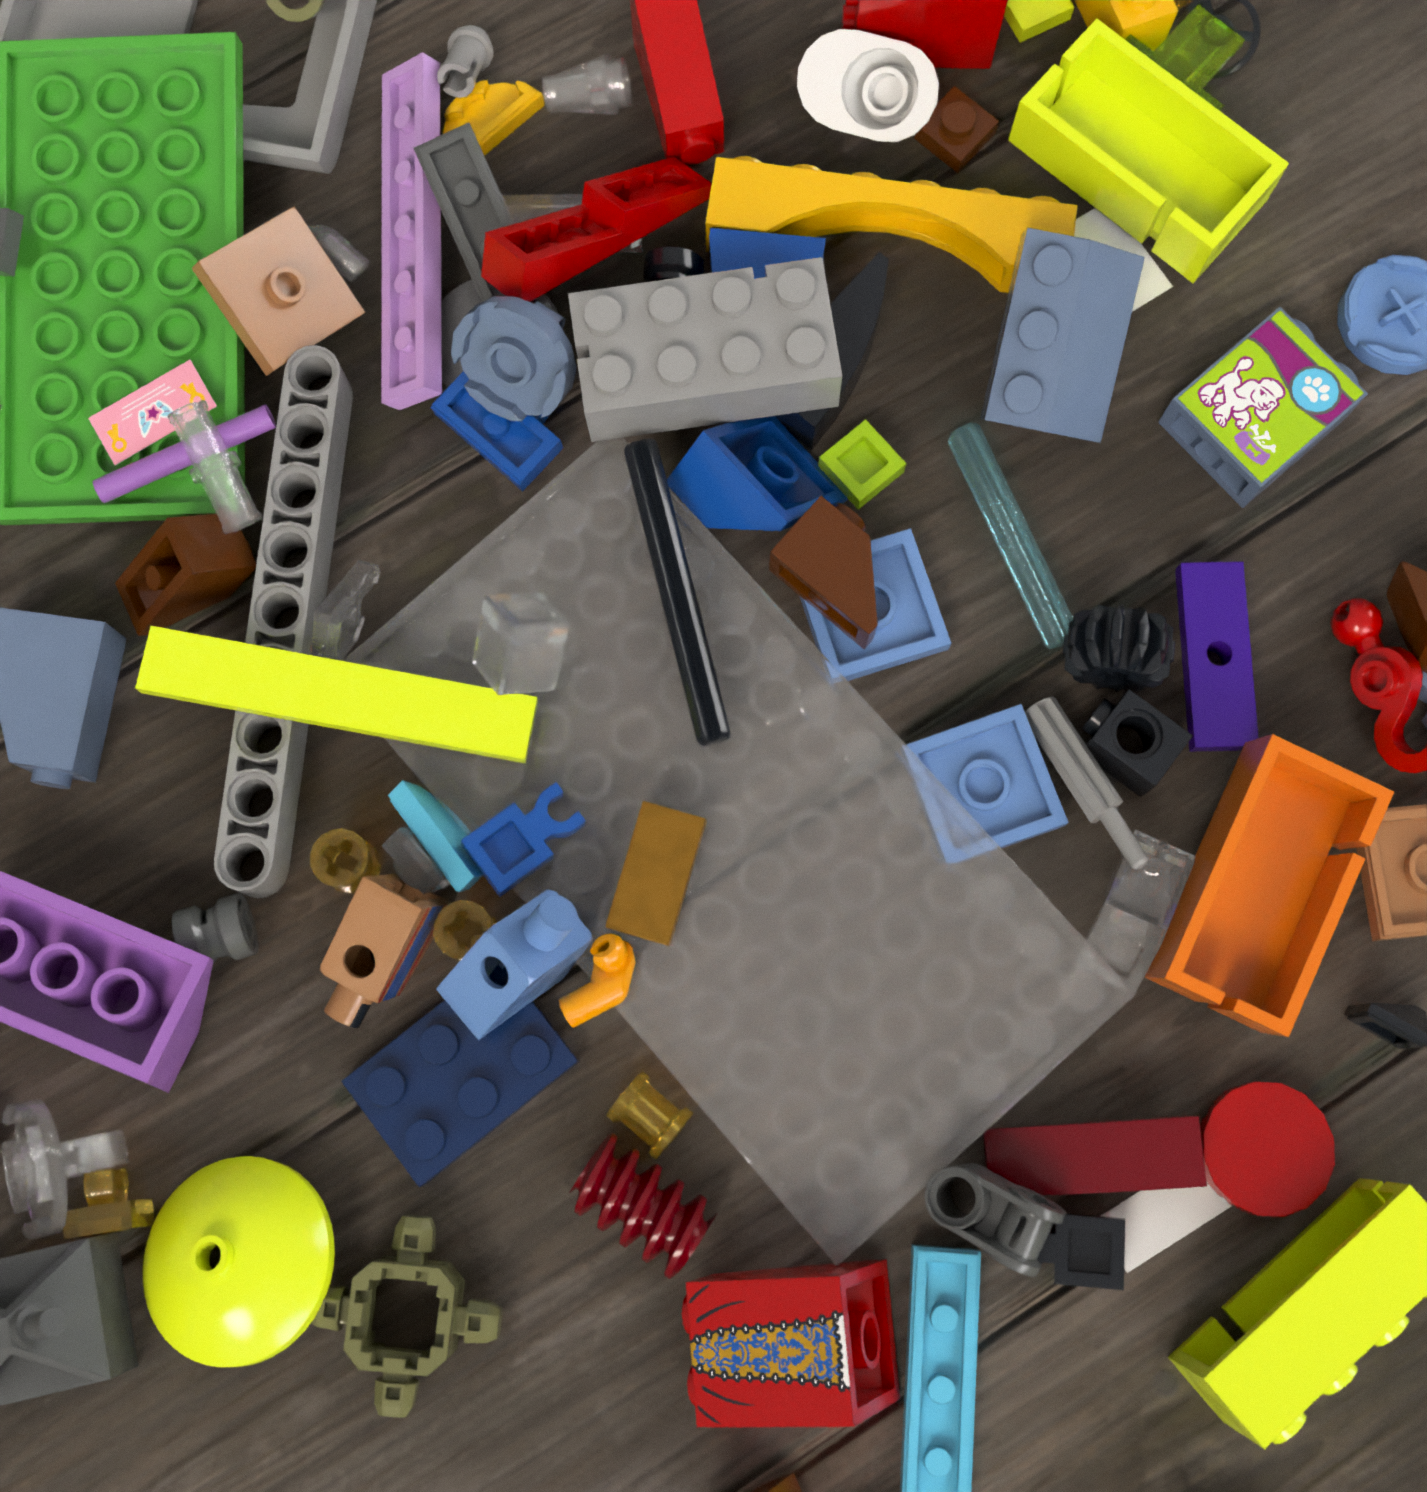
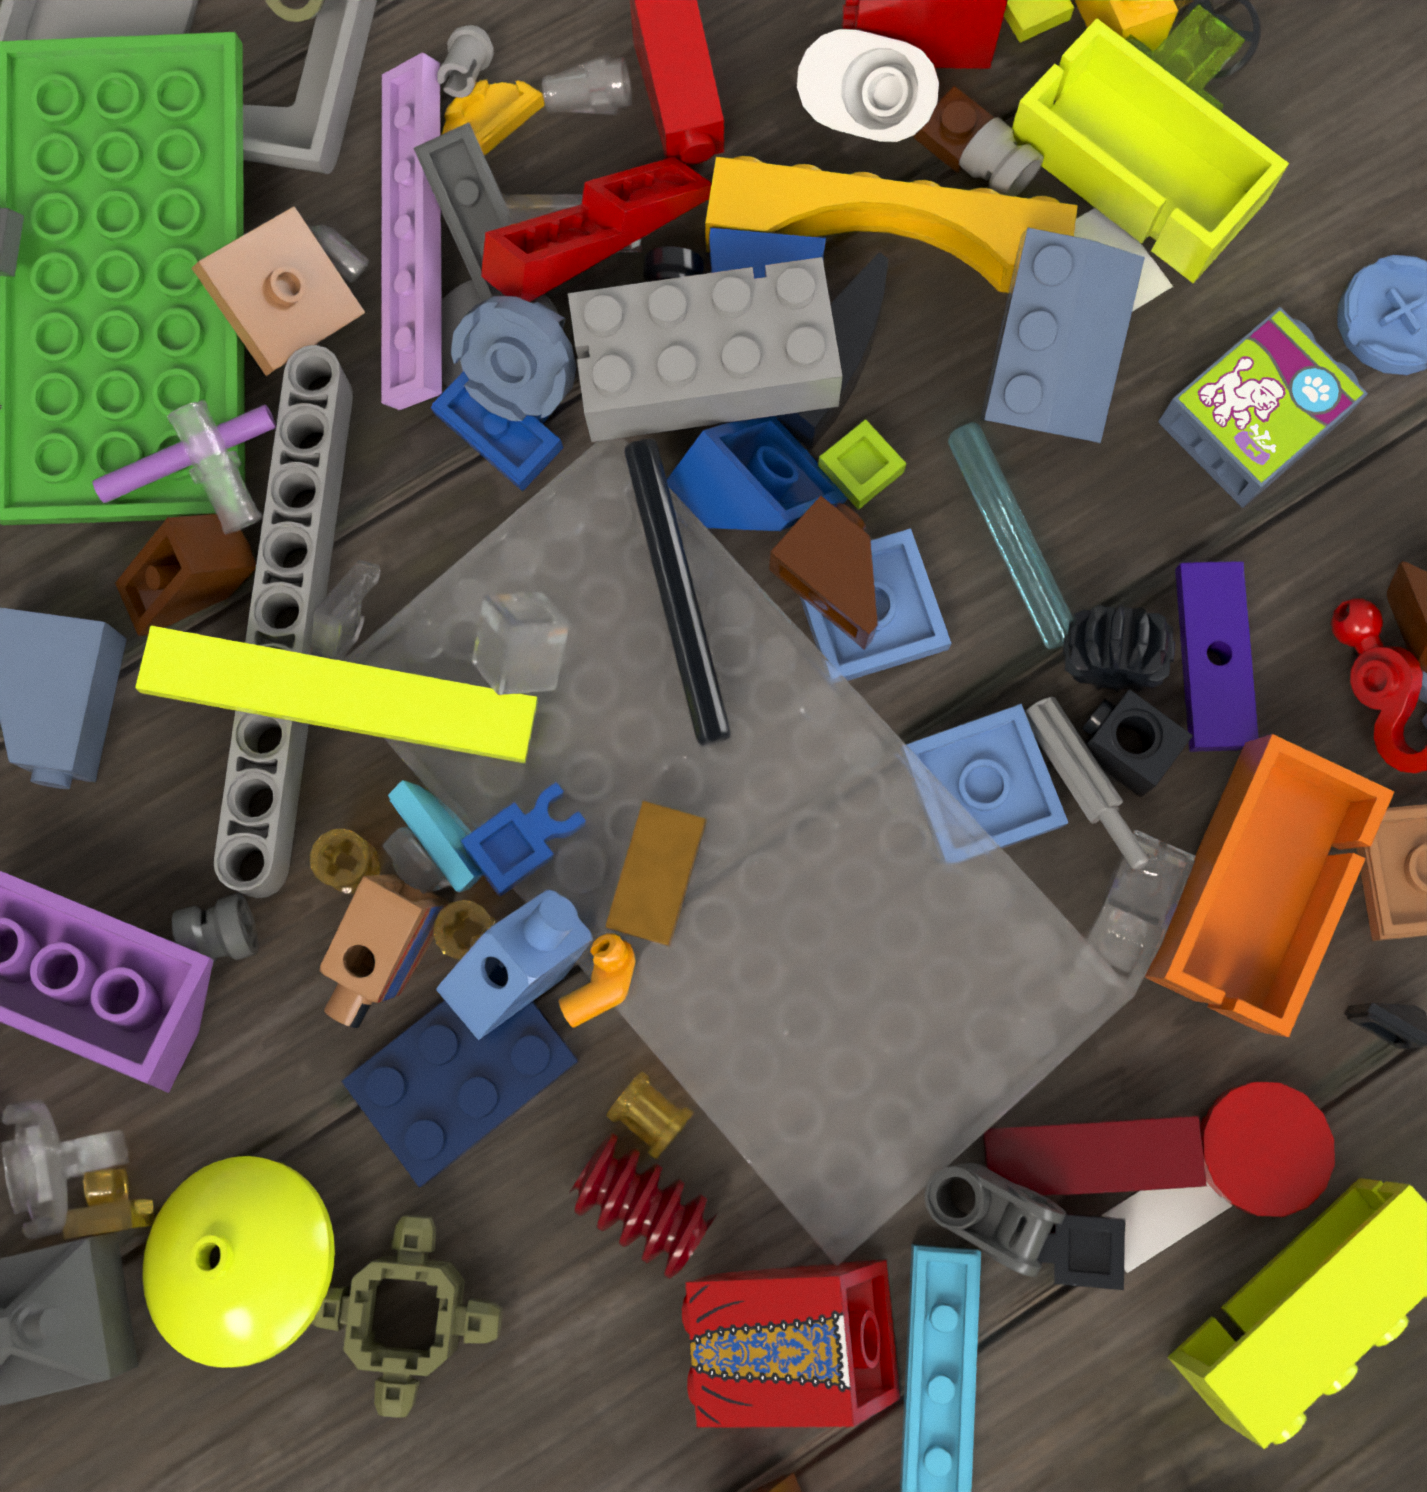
bright pink sticker [88,360,217,465] -> none
none -> light grey wheel [959,117,1044,197]

